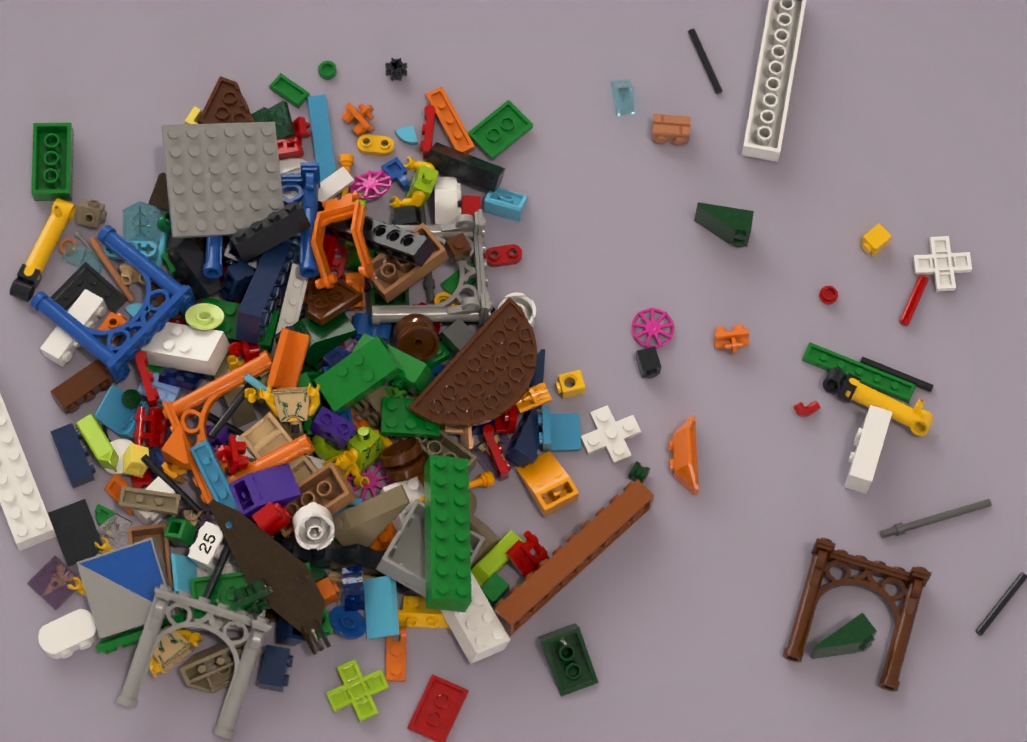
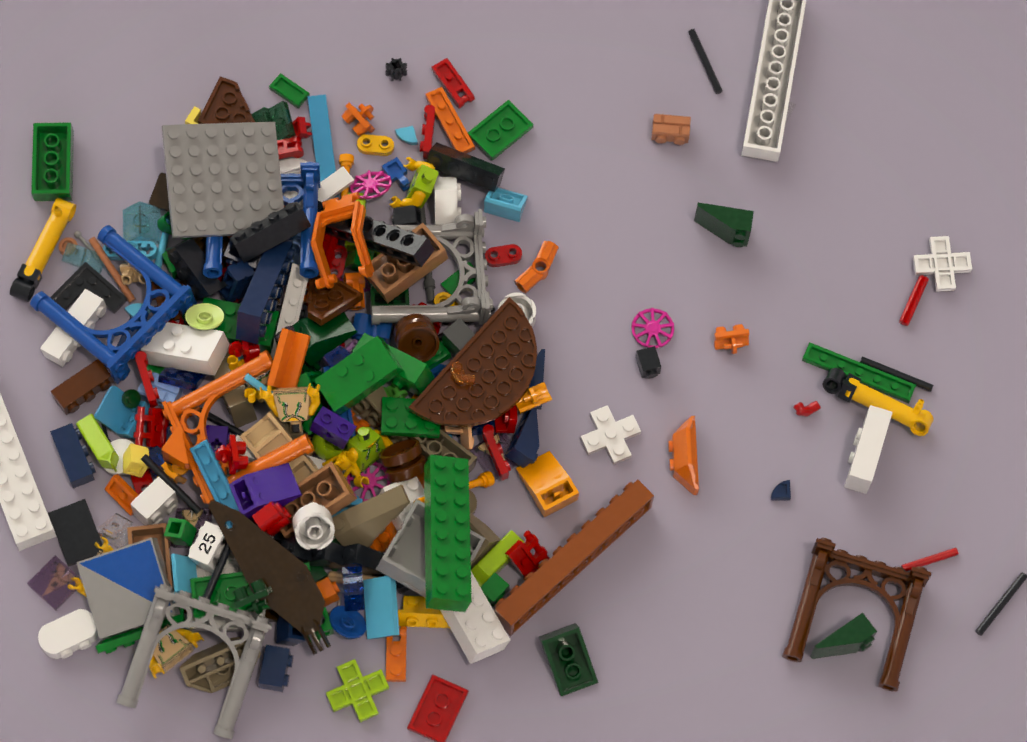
dark tan brick [76,199,107,228] -> none
green tile [95,504,116,531] -> none
orange brick [98,312,127,346] -> none
dark tan plate [118,486,181,516] -> none
black bar [208,376,261,439] -> none
green tile [318,61,337,80] -> none
reddish brown brick [444,232,472,264] -> none
red brick [461,196,481,217] -> none
dark azure bracket [538,407,581,452] -> none
yellow brick [555,370,585,399] -> none
clear light blue slope [611,79,635,115] -> none
dark green wheel [628,461,651,484] -> none
red plate [819,286,838,304] -> none
yellow brick [860,223,892,257] -> none
dark grey bar [880,499,992,538] -> none
none -> red plate [432,58,475,108]
none -> clear orange arm [450,362,476,385]
none -> orange piece [514,241,559,293]
none -> dark blue tile [771,480,791,501]
none -> red bar [901,548,959,572]

